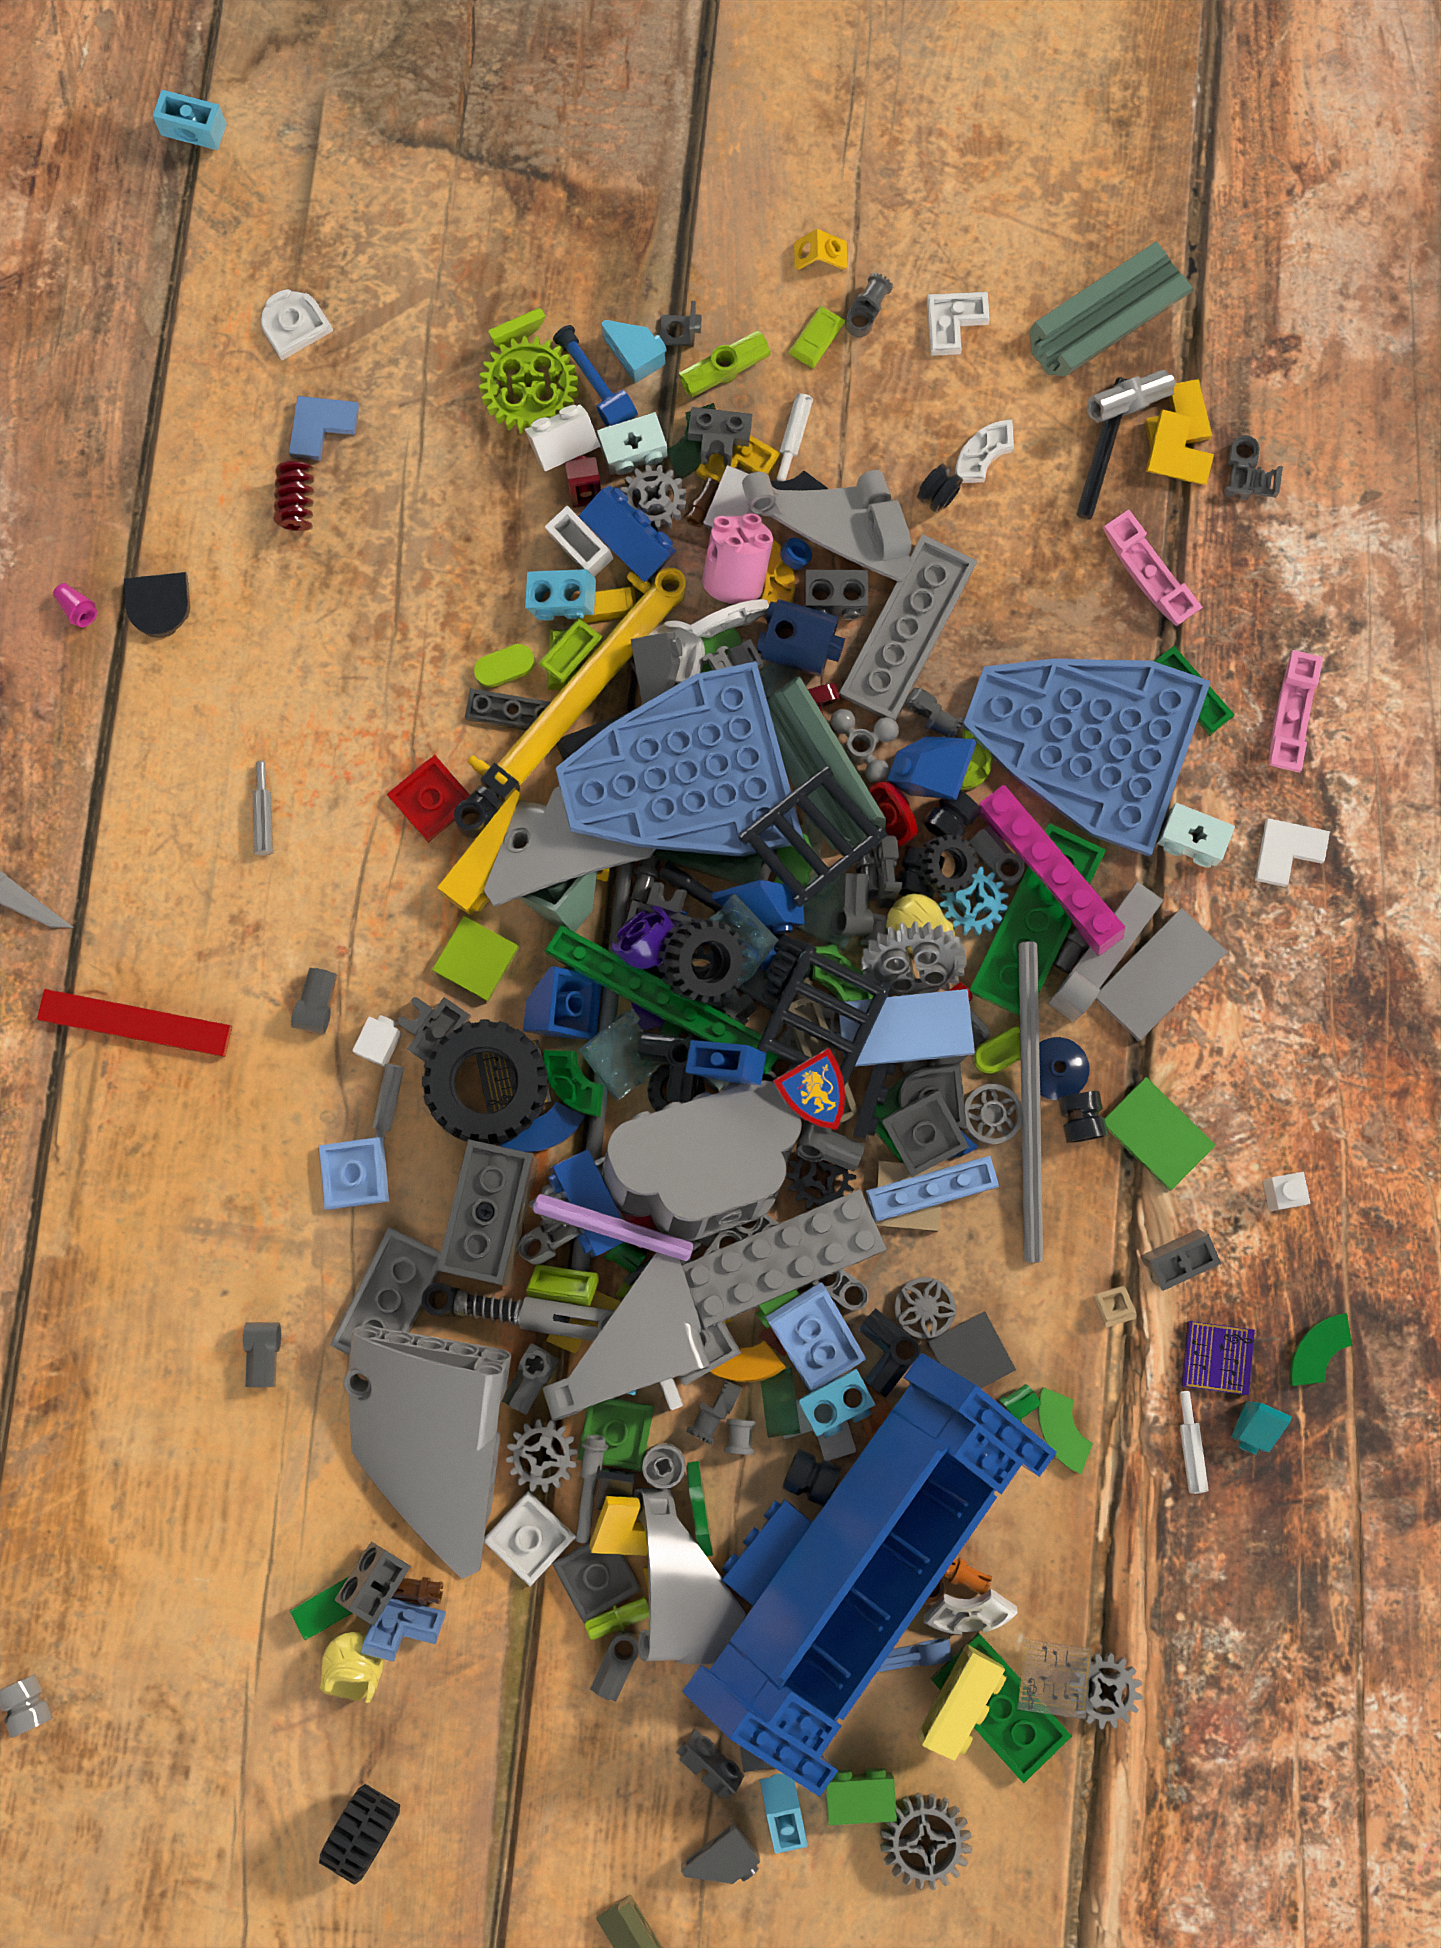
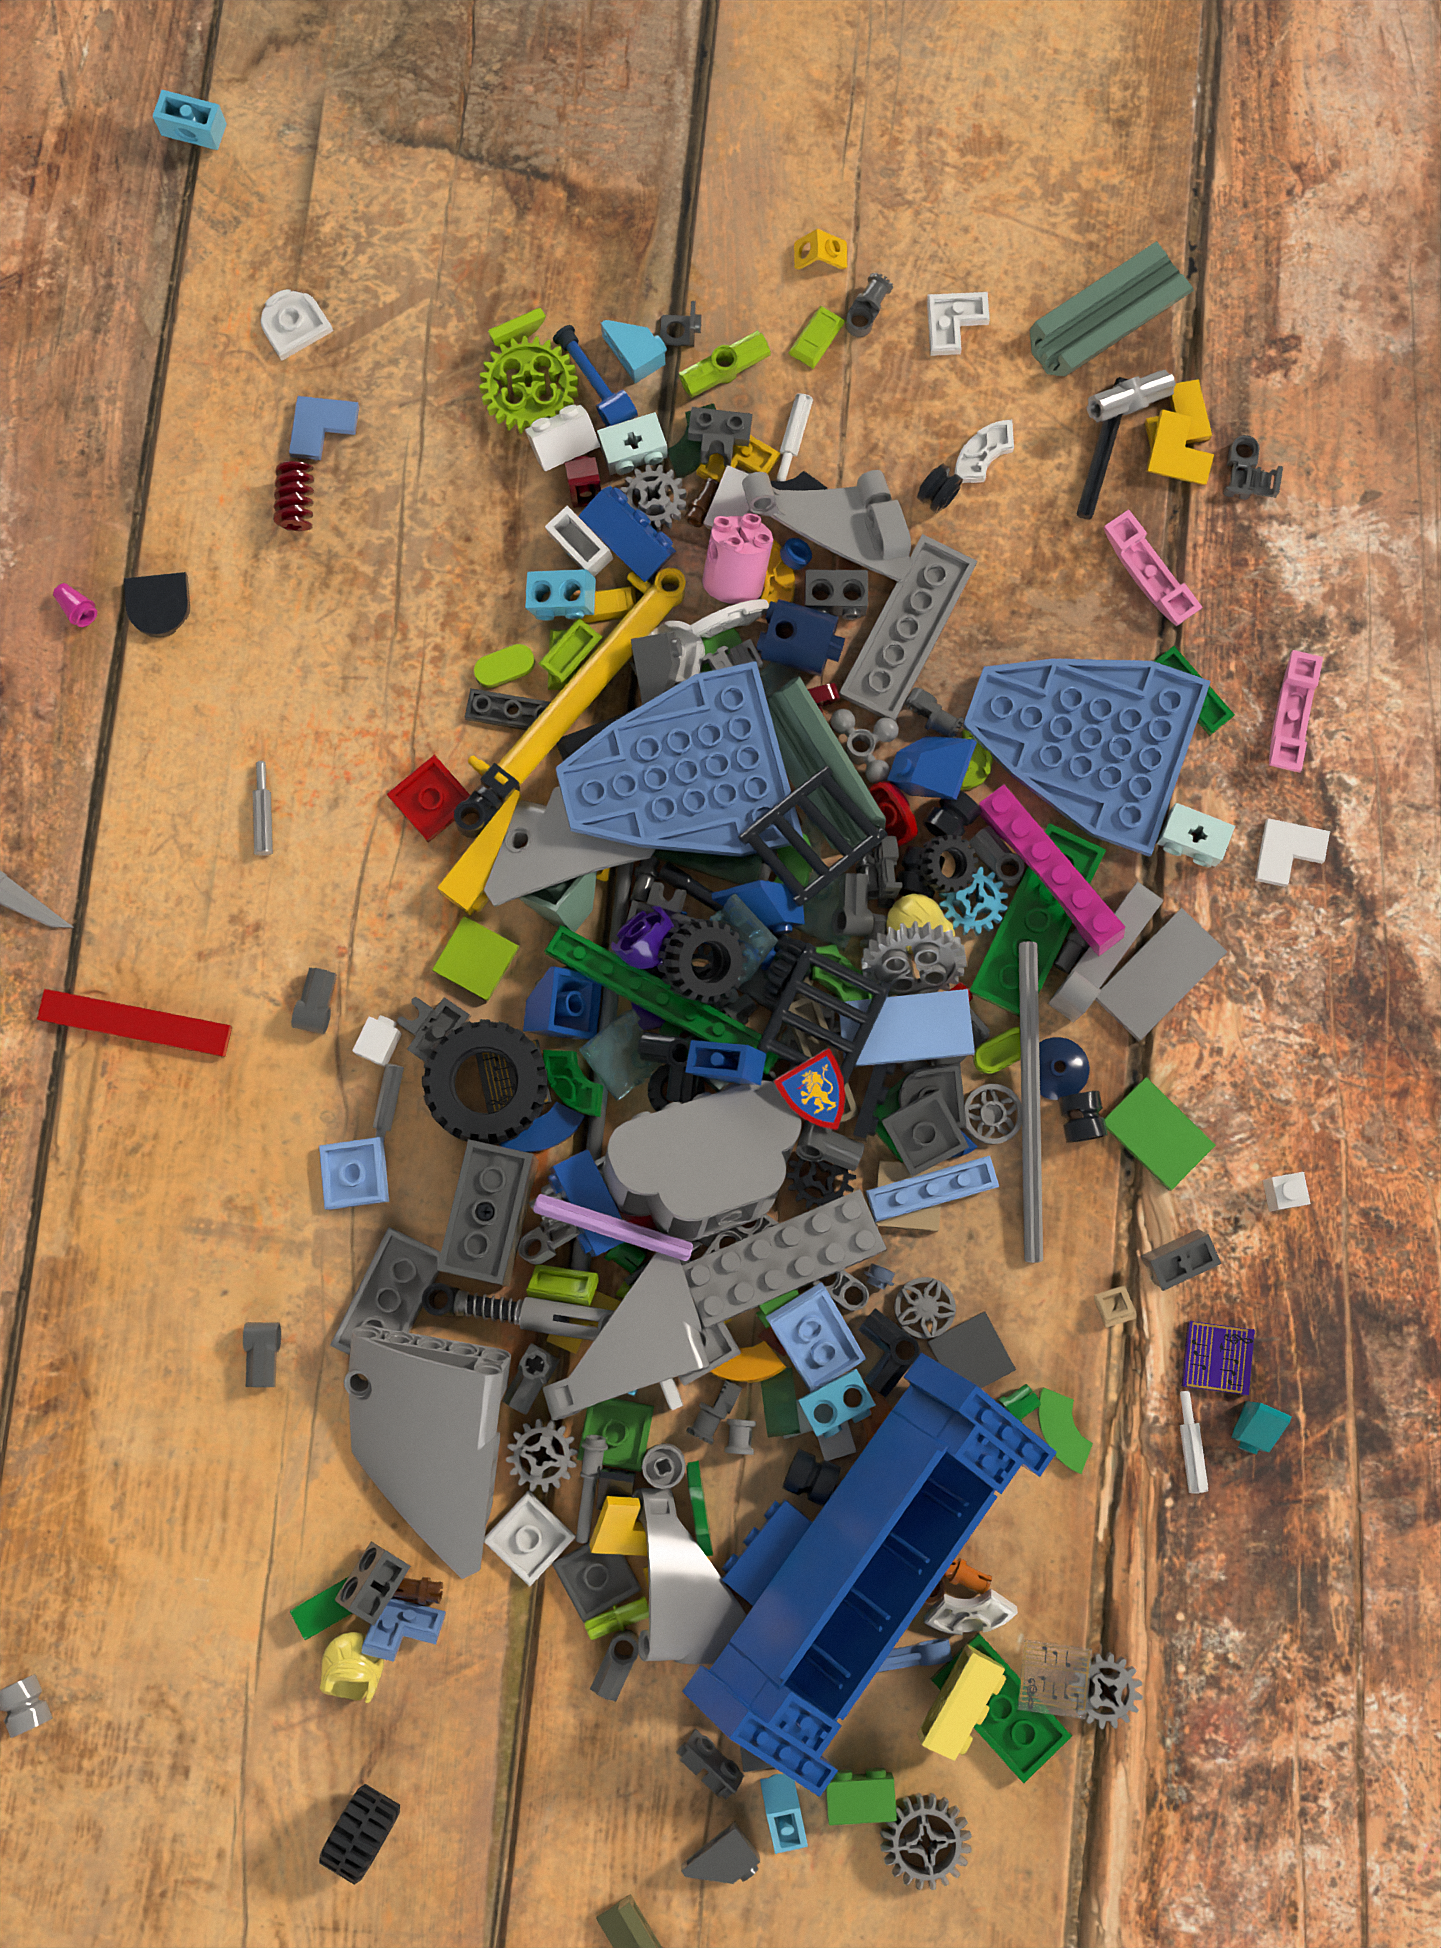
green tile [1289,1313,1352,1386] -> none
none -> sand blue plate [864,1263,895,1290]

